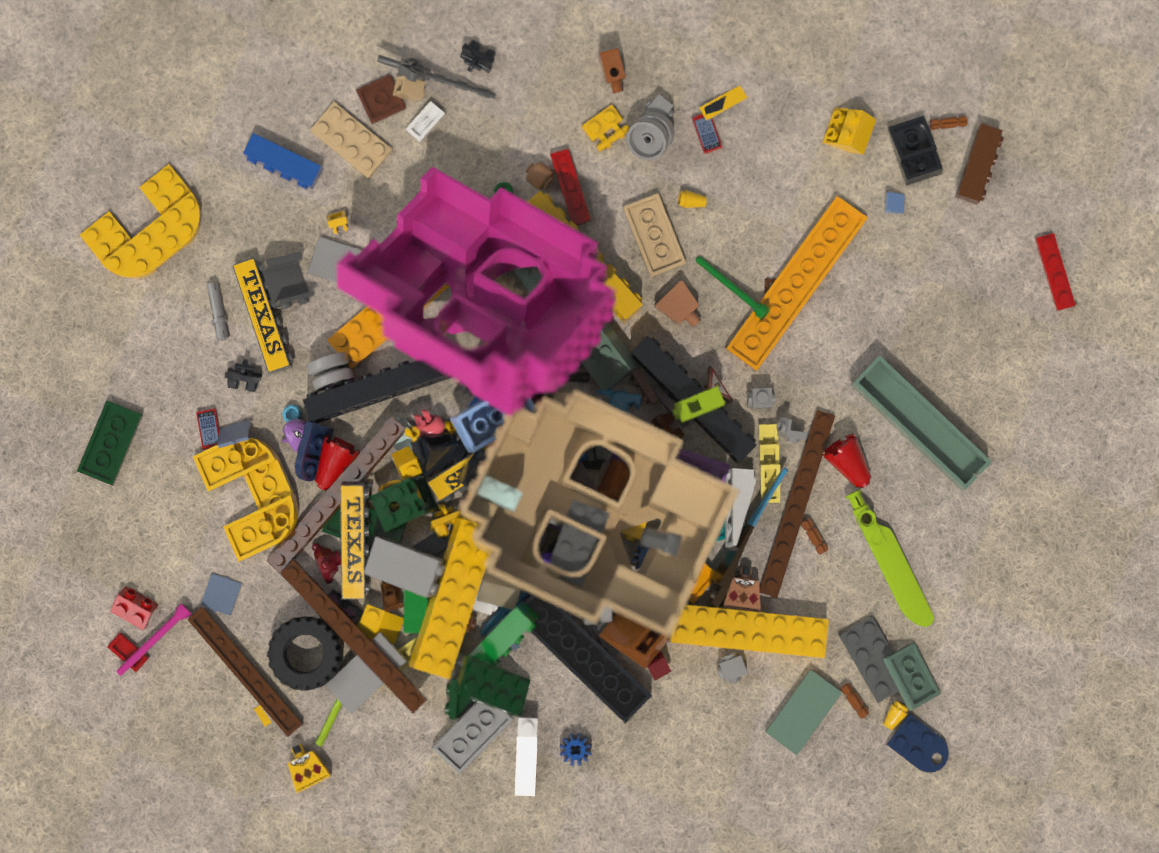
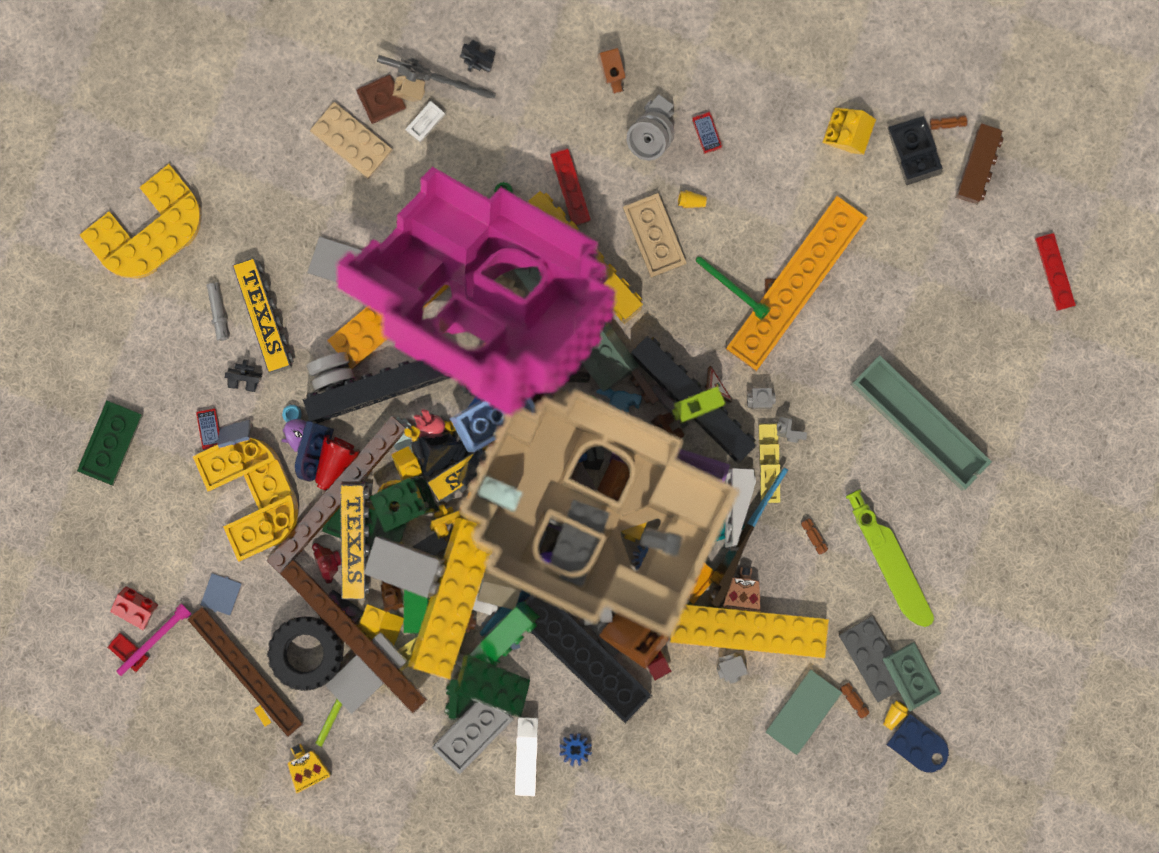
blue brick [243,133,323,190] -> none
dark grey panel [260,252,315,309] -> none
yellow tile [326,210,348,234] -> none
medium nougat head [525,162,554,190] -> none
yellow plate [581,105,630,152] -> none
nougat torso [655,280,701,328] -> none
yellow sticker [699,85,748,120] -> none
reddish brown plate [760,410,835,598] -> none
red cone [822,433,872,488] -> none
medium blue slope [885,192,905,214] -> none

